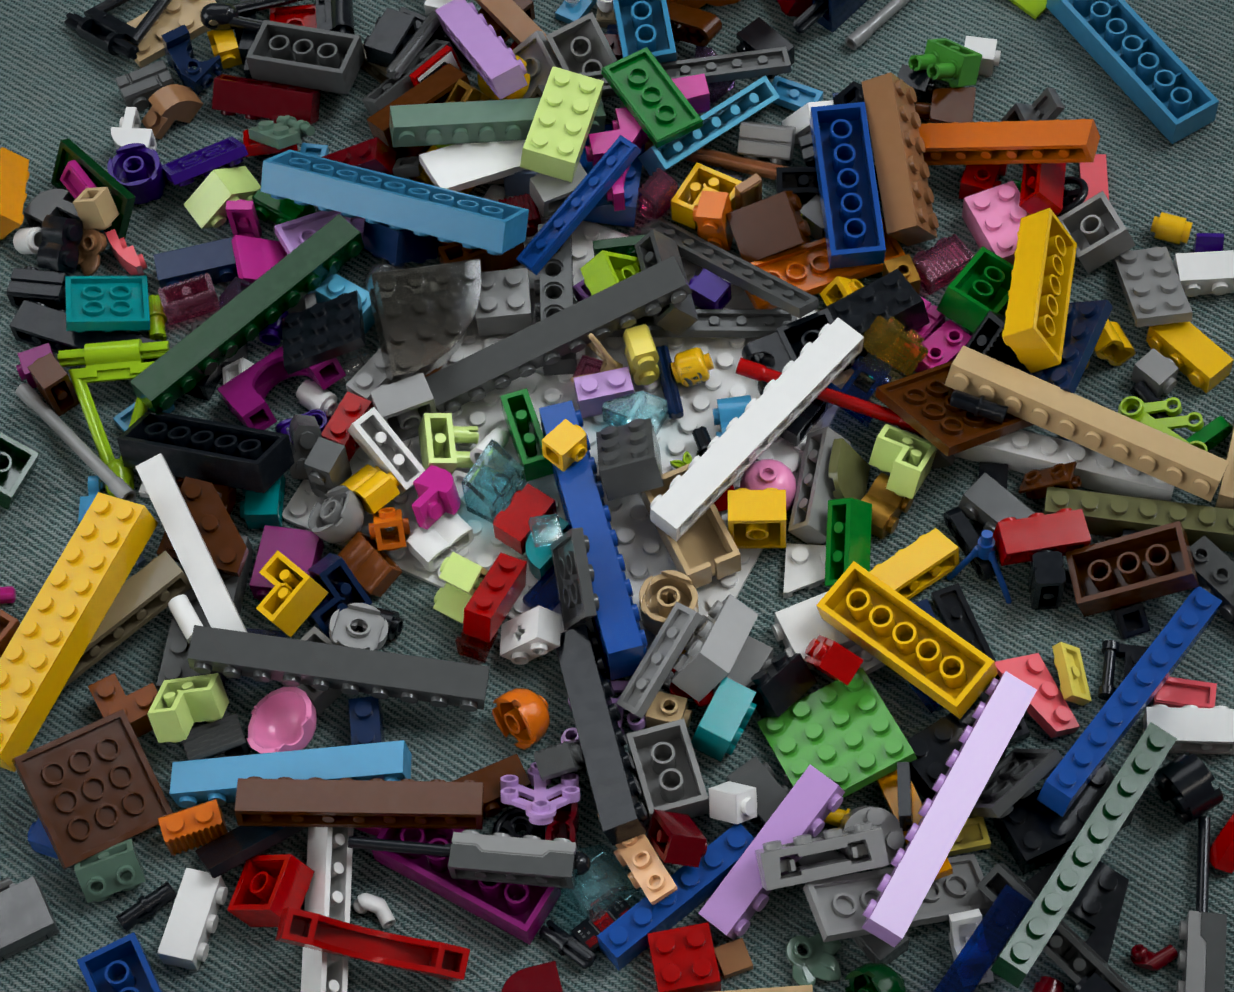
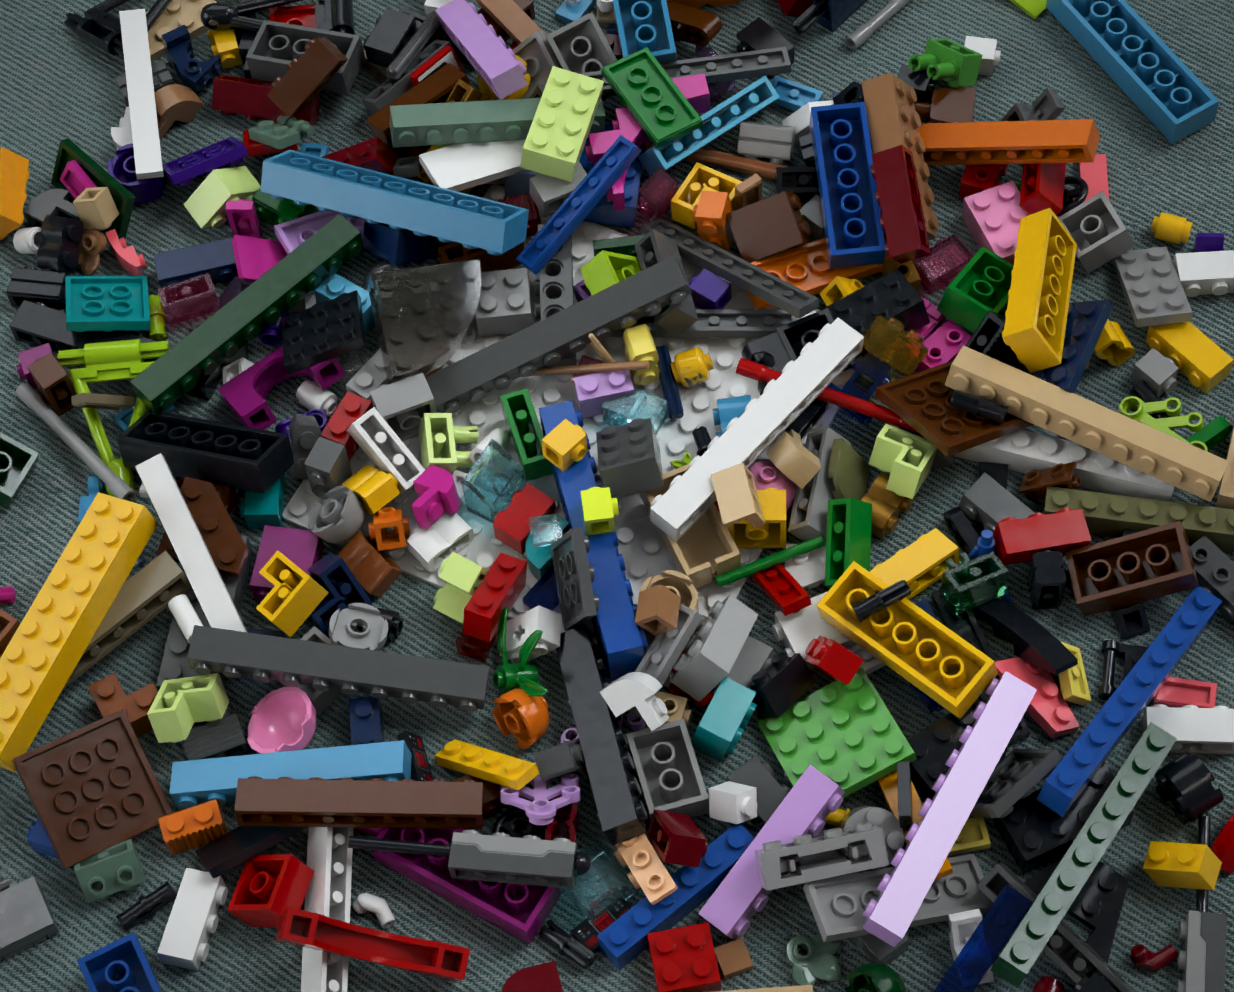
none -> dark tan tile [72,393,135,410]
none -> white tile [119,9,164,180]
none -> reddish brown brick [267,37,348,118]
none -> tile [397,730,434,781]
none -> yellow plate [434,739,539,791]
none -> green plant [492,606,548,697]
none -> medium nougat axle [530,360,649,376]
none -> neon yellow brick [581,487,619,535]
none -> white brick [600,672,669,731]
none -> medium nougat brick [635,585,681,636]
none -> tan panel [711,463,765,528]
none -> green bar [714,535,825,588]
none -> red plate [750,554,812,616]
none -> tan brick [766,429,821,489]
none -> black axle [851,580,911,622]
none -> dark red brick [871,145,931,264]
none -> clear green brick [940,551,1009,615]
none -> black slope [971,595,1078,675]
none -> yellow brick [1143,841,1222,890]

